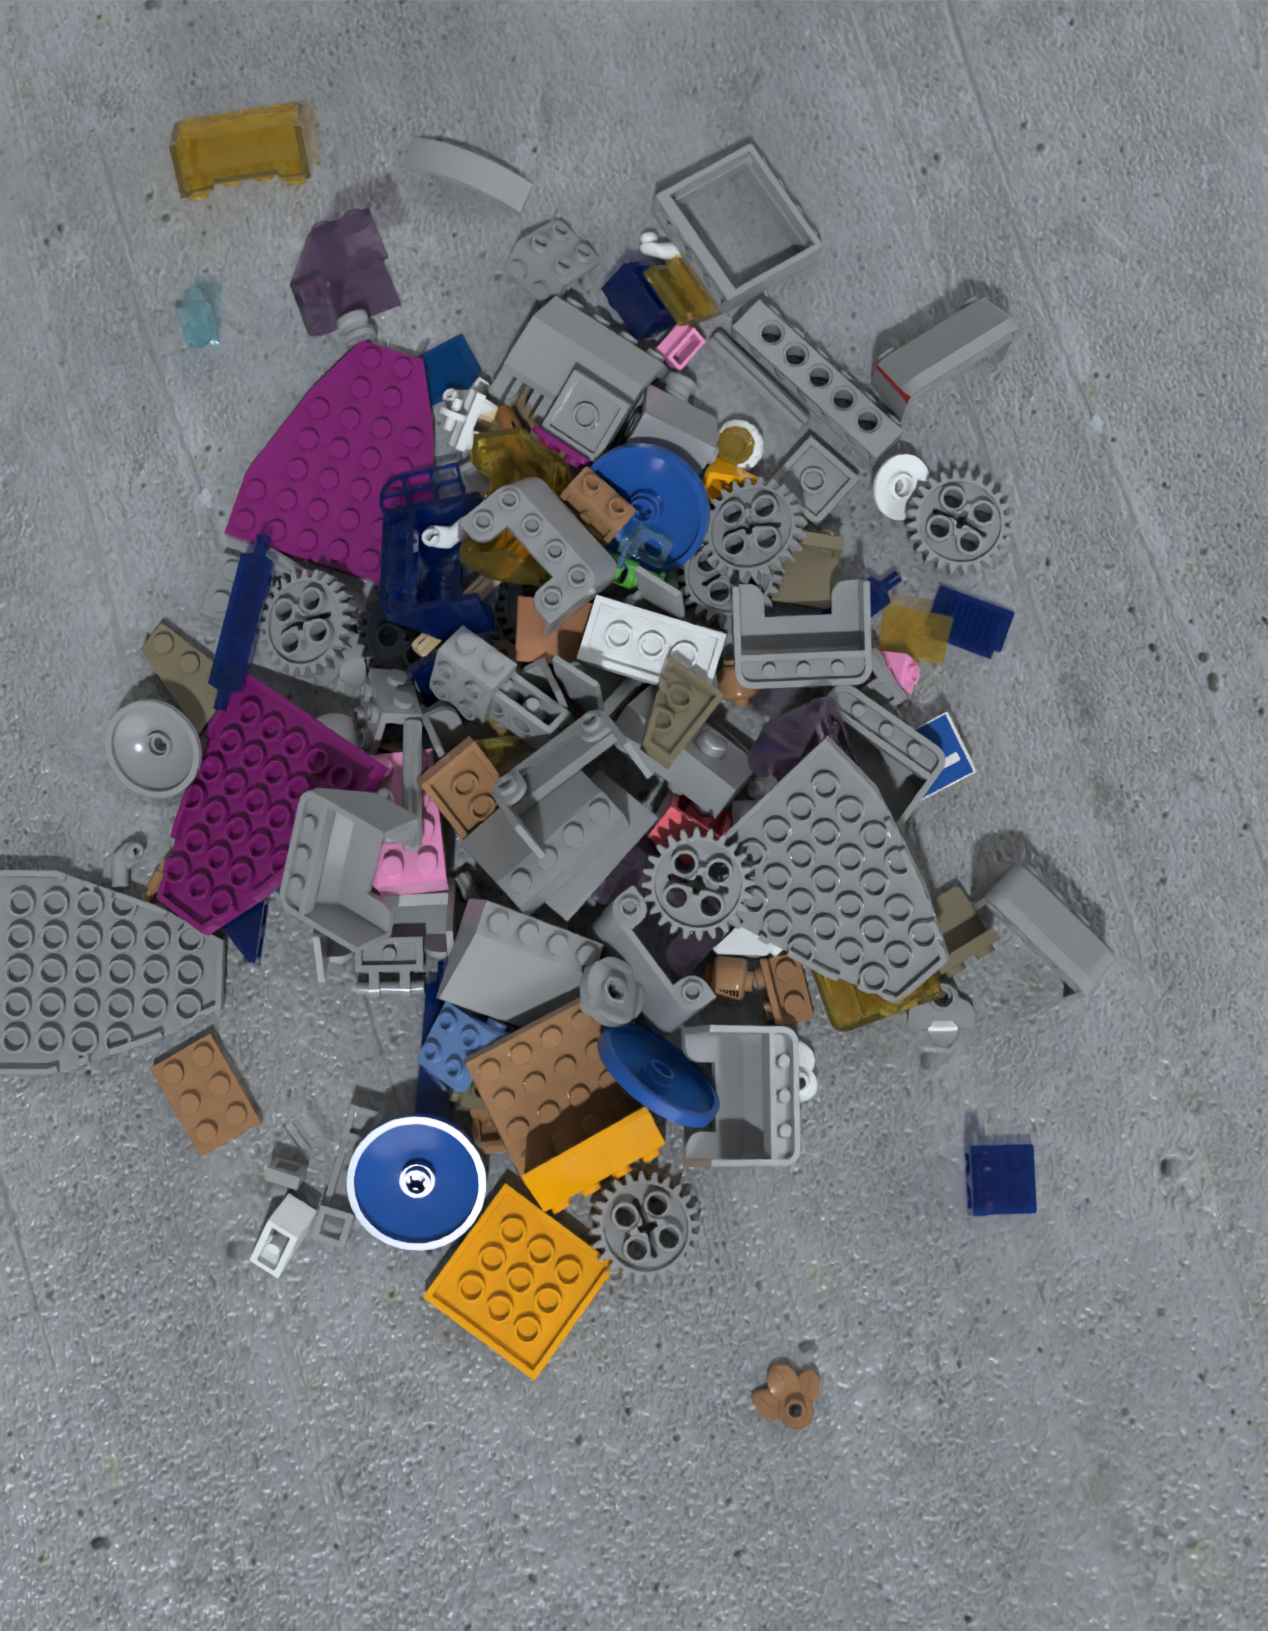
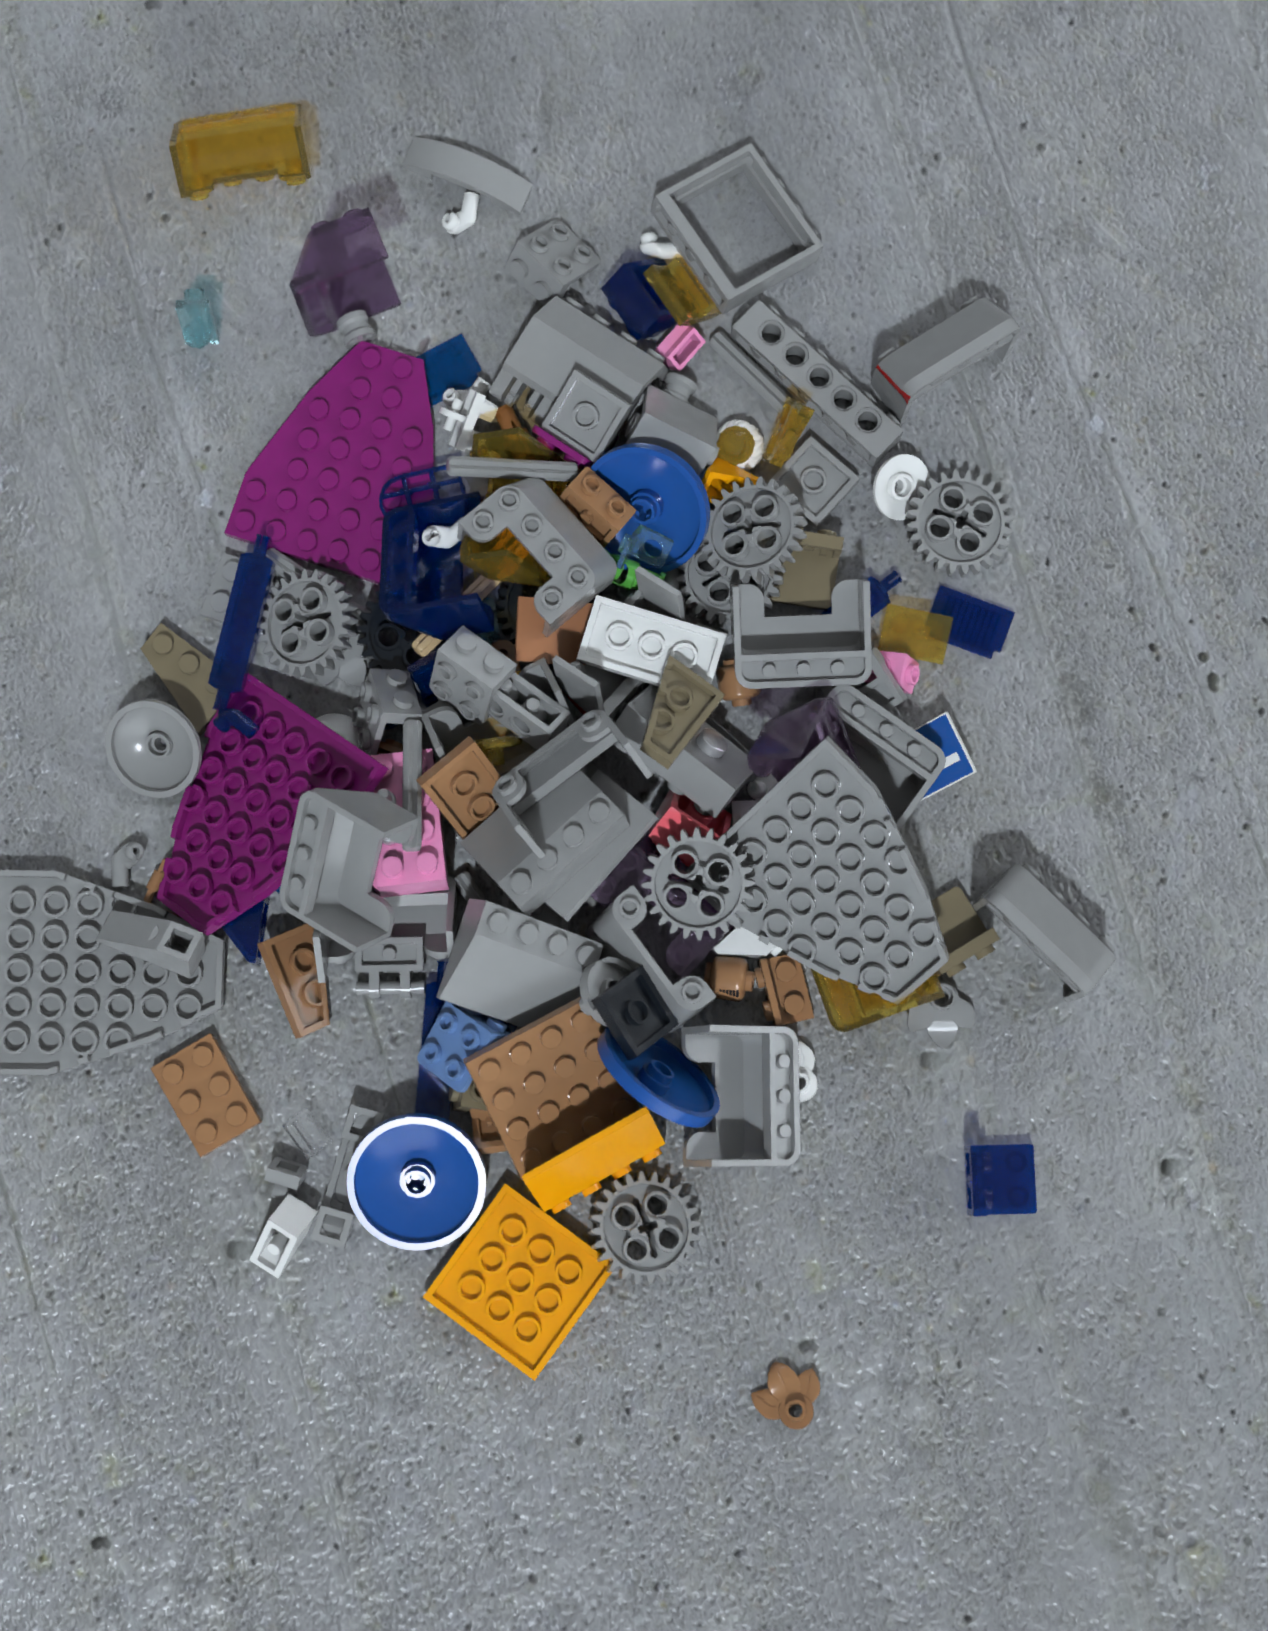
none -> light grey slope [96,910,206,979]
none -> clear blue arm [213,708,260,739]
none -> medium nougat wing [257,923,330,1039]
none -> white arm [442,192,480,234]
none -> light grey axle [446,456,578,482]
none -> black plate [591,965,678,1061]
none -> clear yellow wing [762,396,815,467]

